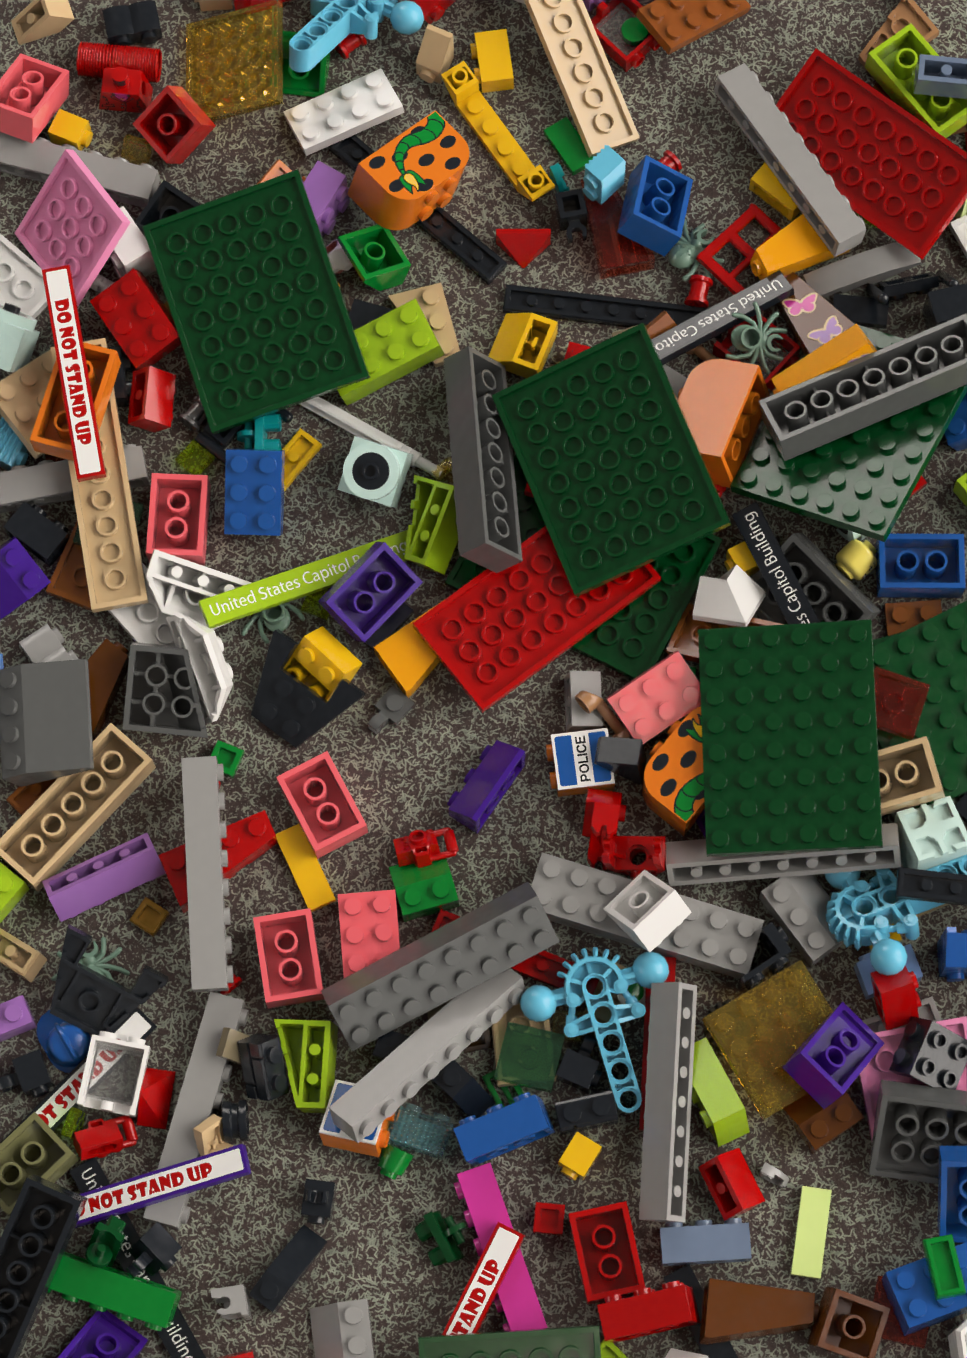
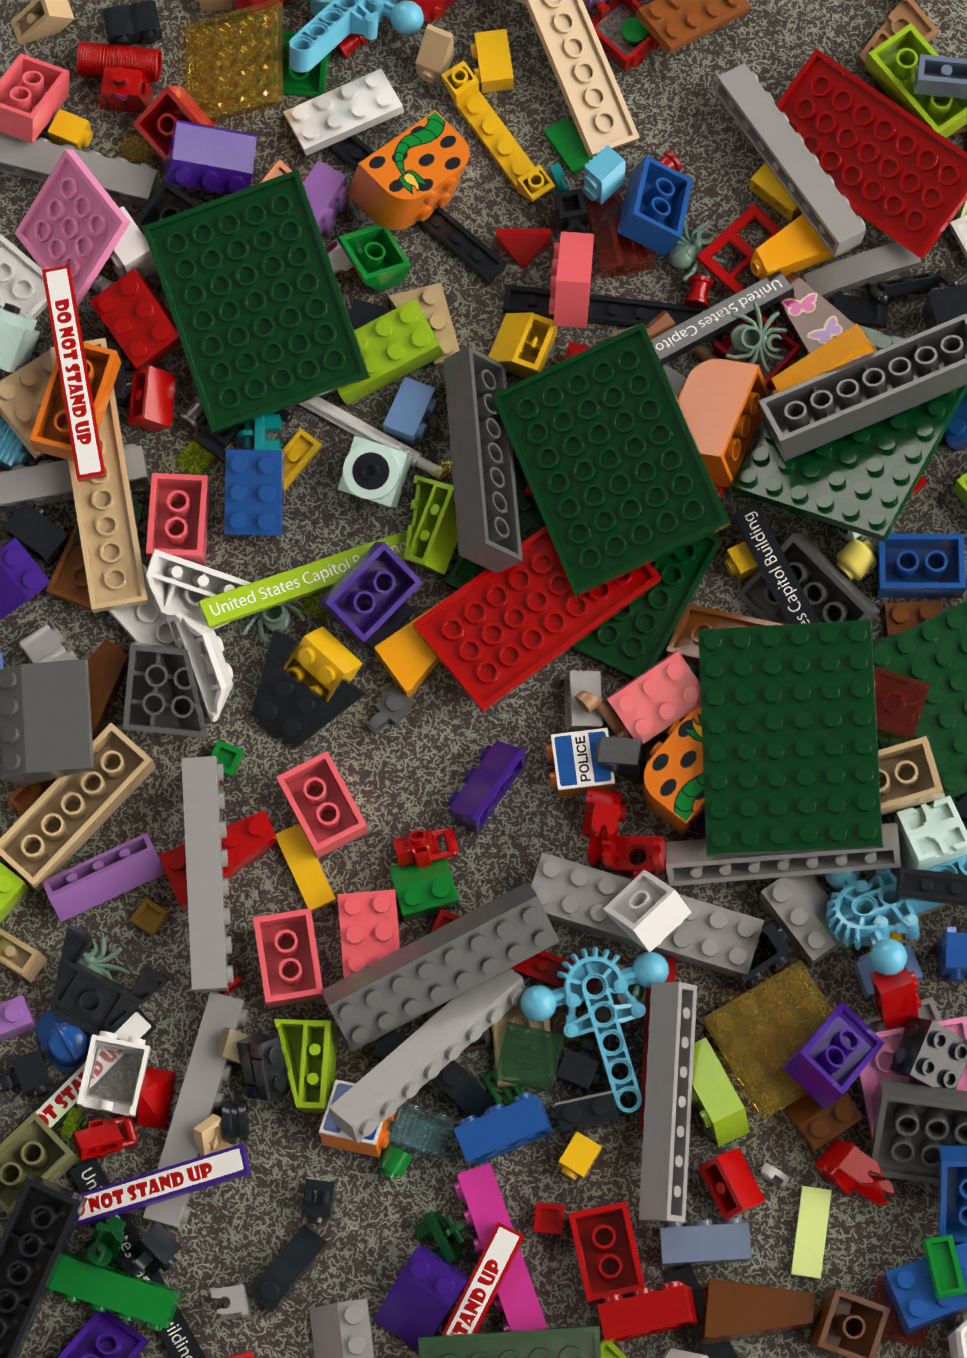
white slope [692,564,766,627] -> none
none -> slope [164,120,257,195]
none -> dark purple slope [374,1245,470,1351]
none -> medium blue brick [383,376,439,446]
none -> coral brick [549,232,594,328]
none -> red piece [814,1138,896,1206]

